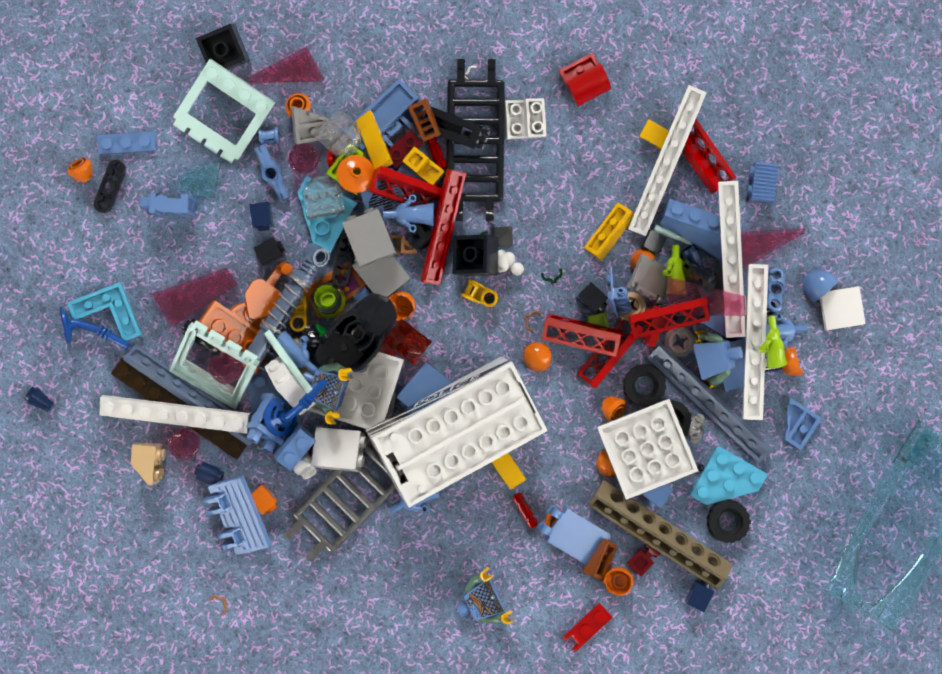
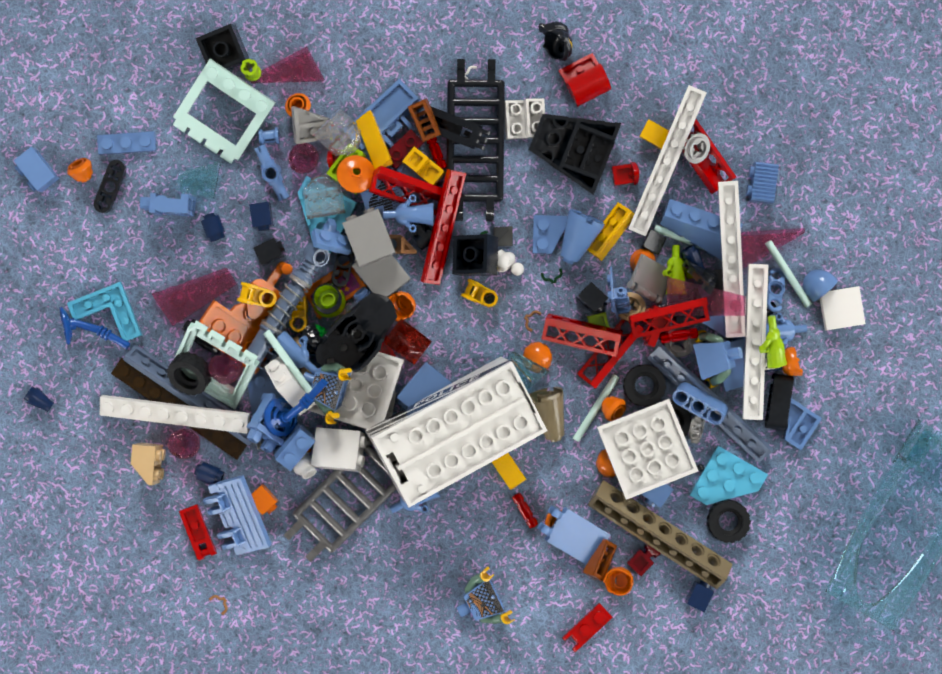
none -> medium blue brick [13,146,60,193]
none -> black tyre [167,352,213,395]
none -> red plate [179,504,217,561]
none -> dark blue brick [201,212,225,242]
none -> yellow piece [236,282,277,307]
none -> lime bush [240,59,262,81]
none -> medium blue hinge [311,218,351,255]
none -> clear light blue wing [505,351,549,390]
none -> black wedge [529,114,622,195]
none -> dark tan cone [529,387,565,442]
none -> medium blue wing [532,215,567,254]
none -> black hair [538,22,573,61]
none -> medium blue cone [560,209,605,264]
none -> light aqua bar [573,374,619,442]
none -> red tile [612,162,639,186]
none -> red axle [660,328,698,344]
none -> medium blue beam [672,382,728,425]
none -> light grey gear [683,132,710,164]
none -> light aqua bar [765,240,812,307]
none -> black beam [765,373,794,431]

